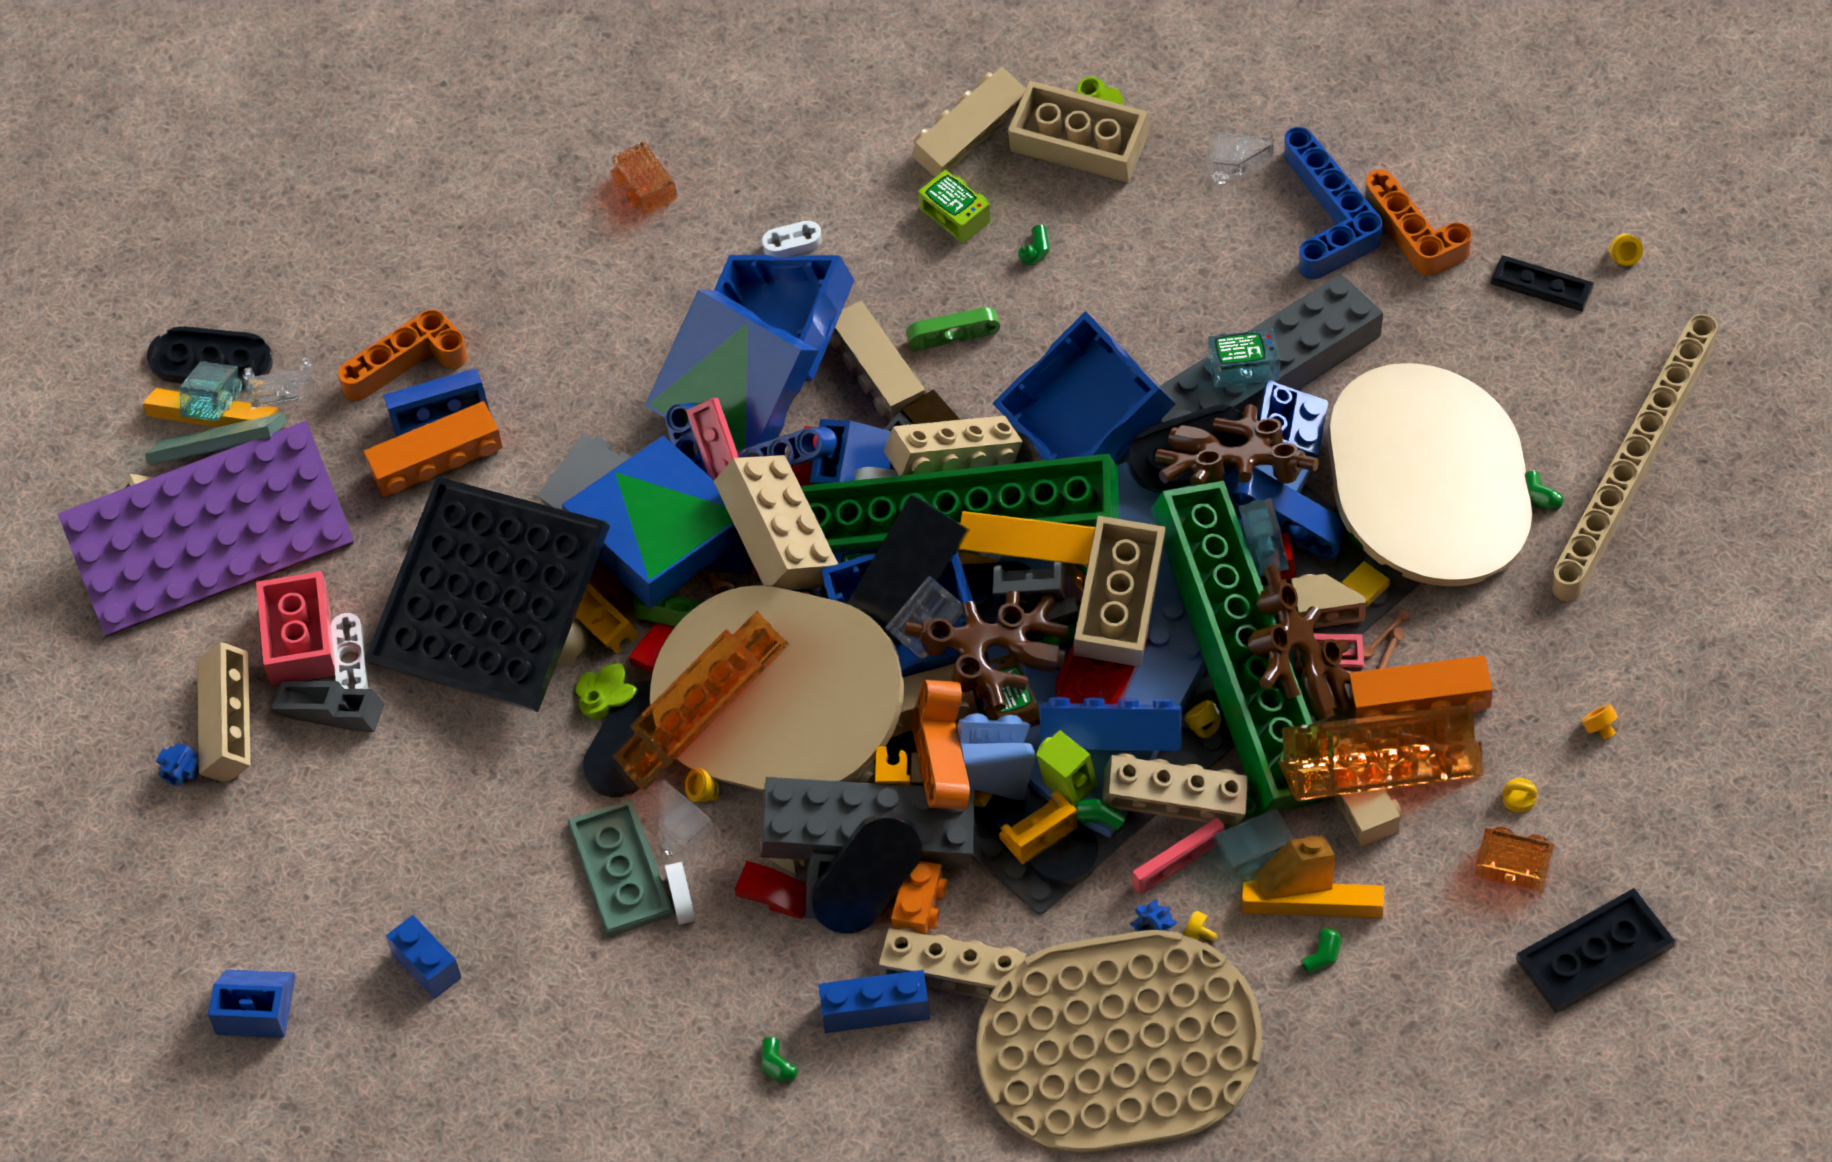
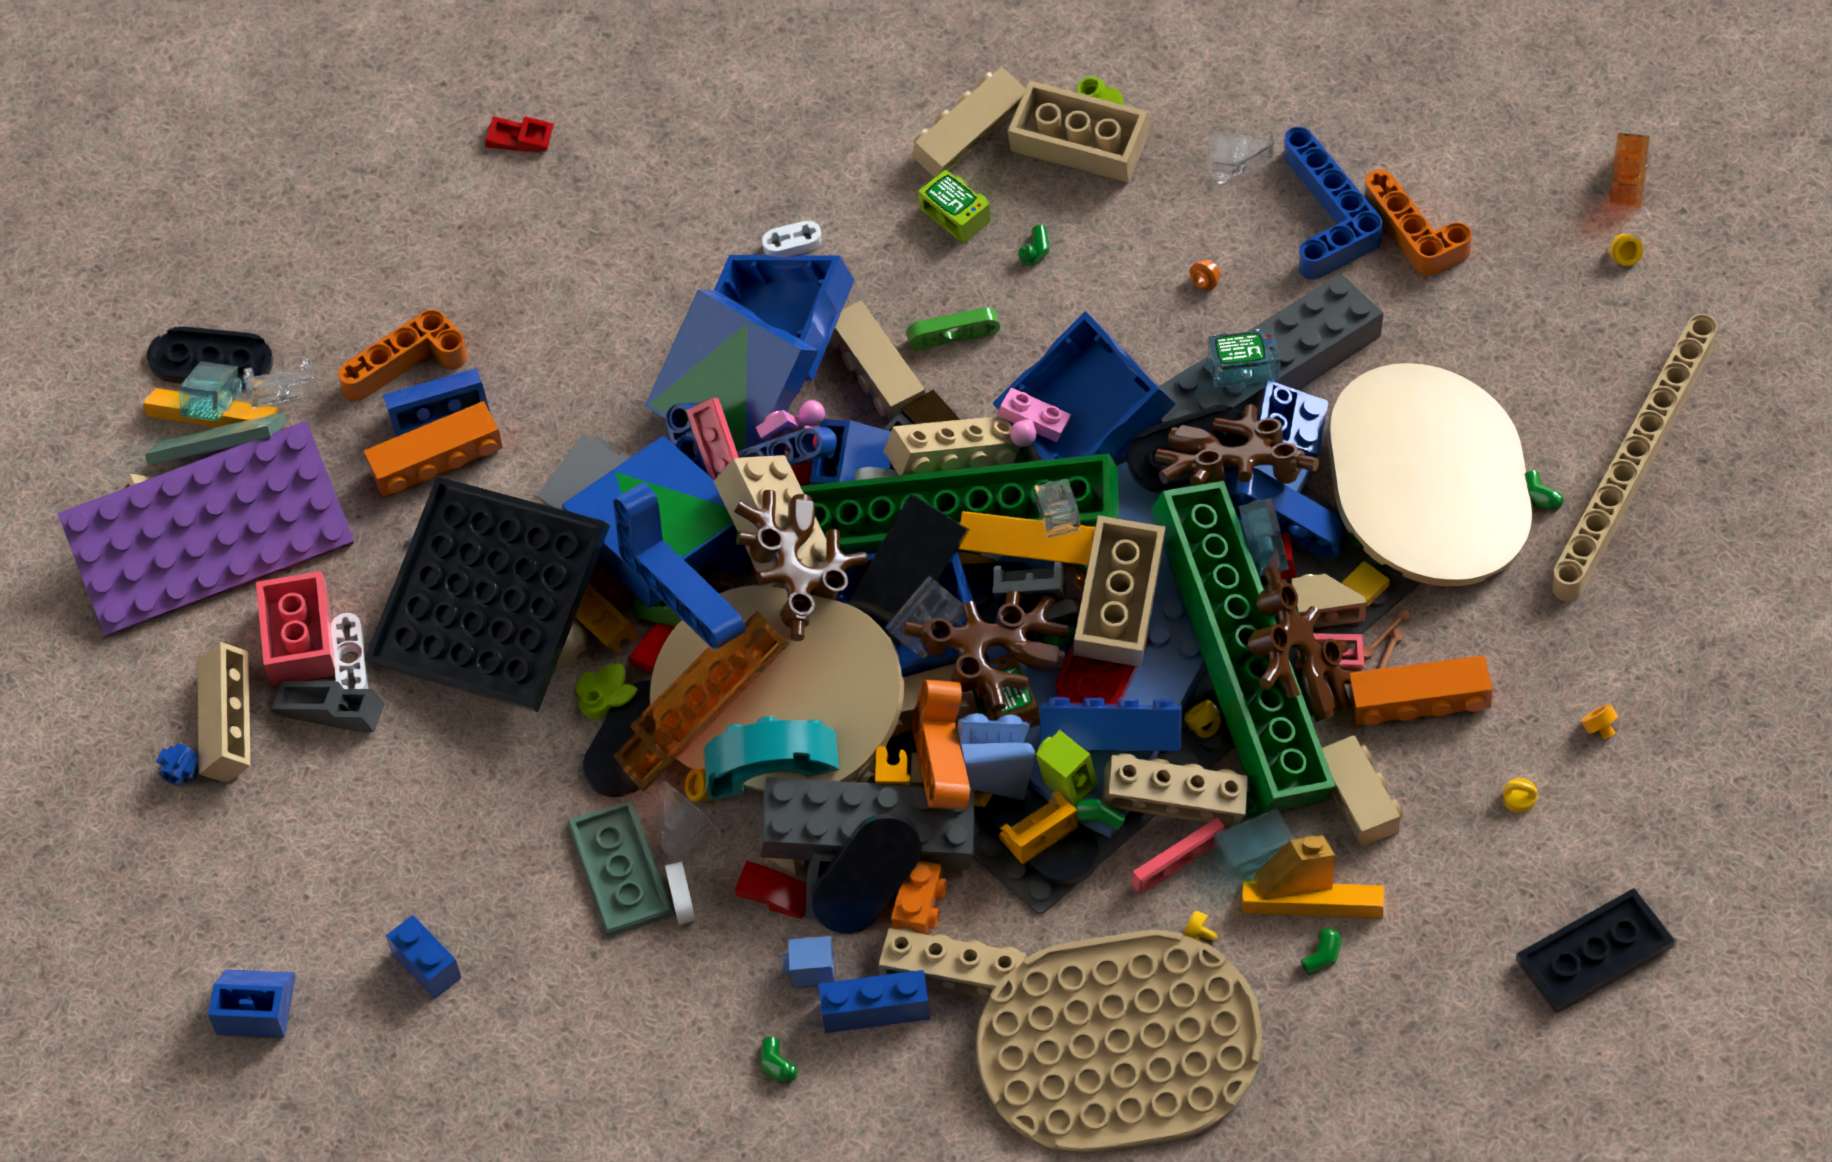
clear orange brick [611,141,677,215] -> none
blue gear [1130,900,1177,932] -> none
clear orange slope [1278,704,1483,801] -> none
clear orange brick [1475,827,1555,893] -> none
black tile [1491,255,1594,312] -> none
none -> red slope [485,116,554,152]
none -> blue beam [613,482,745,650]
none -> teal brick [703,716,840,800]
none -> reddish brown plant [734,490,868,641]
none -> bright pink plate [756,400,825,452]
none -> medium blue brick [782,936,835,988]
none -> bright pink plate [997,388,1071,447]
none -> clear brick [1035,479,1080,538]
none -> orange plate [1189,259,1220,291]
none -> clear orange brick [1609,133,1650,208]

